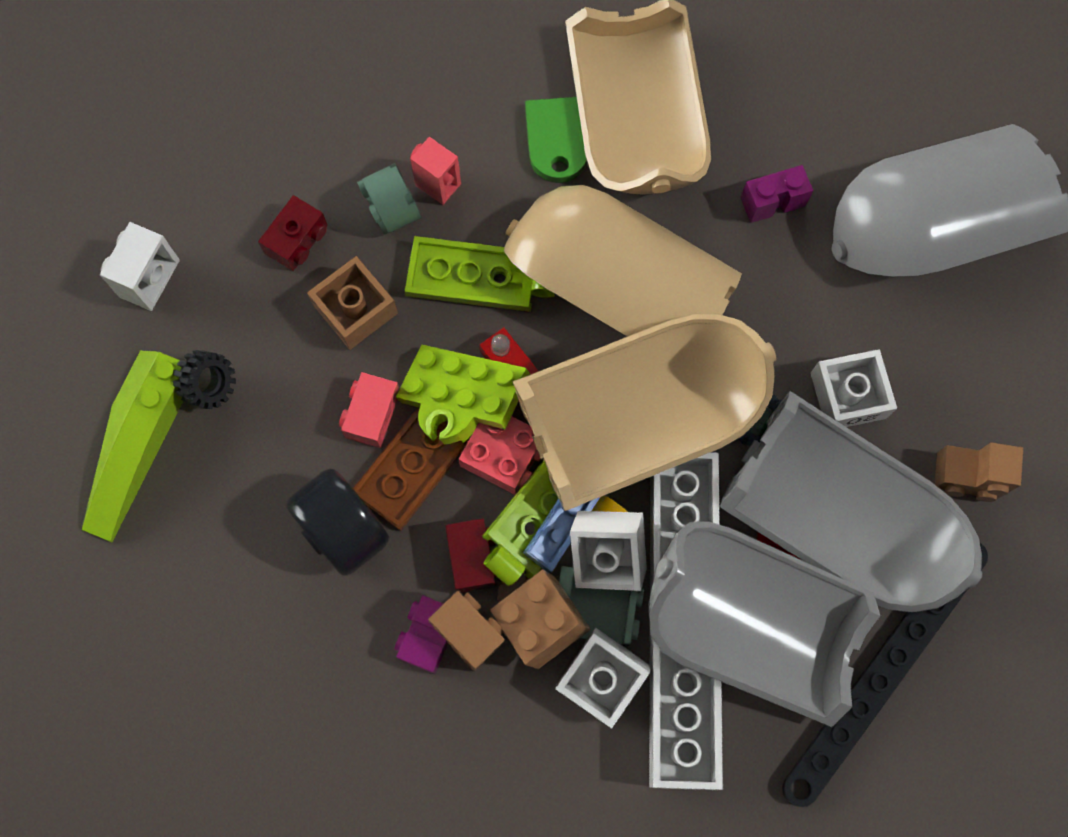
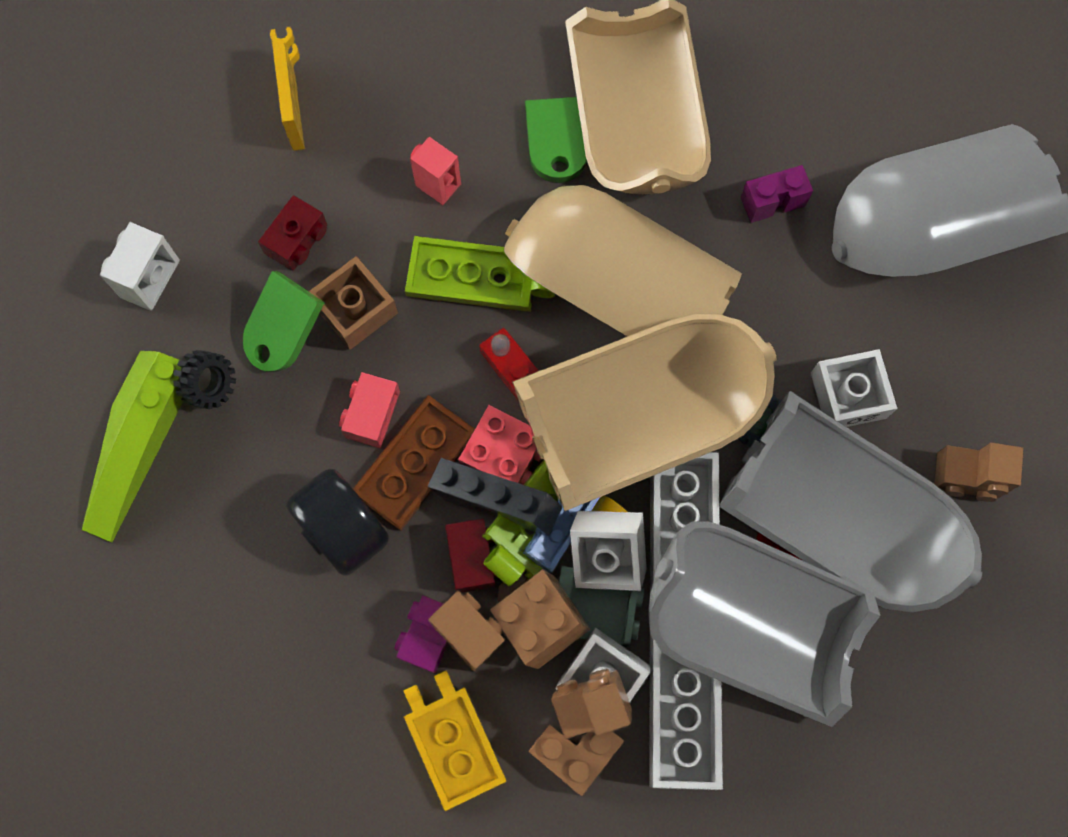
sand green brick [357,163,422,235] -> none
lime plate [396,344,530,444] -> none
black plate [782,543,988,807] -> none
none -> bright green tile [243,271,325,372]
none -> yellow tile [270,27,305,151]
none -> yellow tile [403,670,507,811]
none -> black arch [427,458,562,537]
none -> medium nougat brick [528,724,624,796]
none -> medium nougat brick [551,668,632,739]

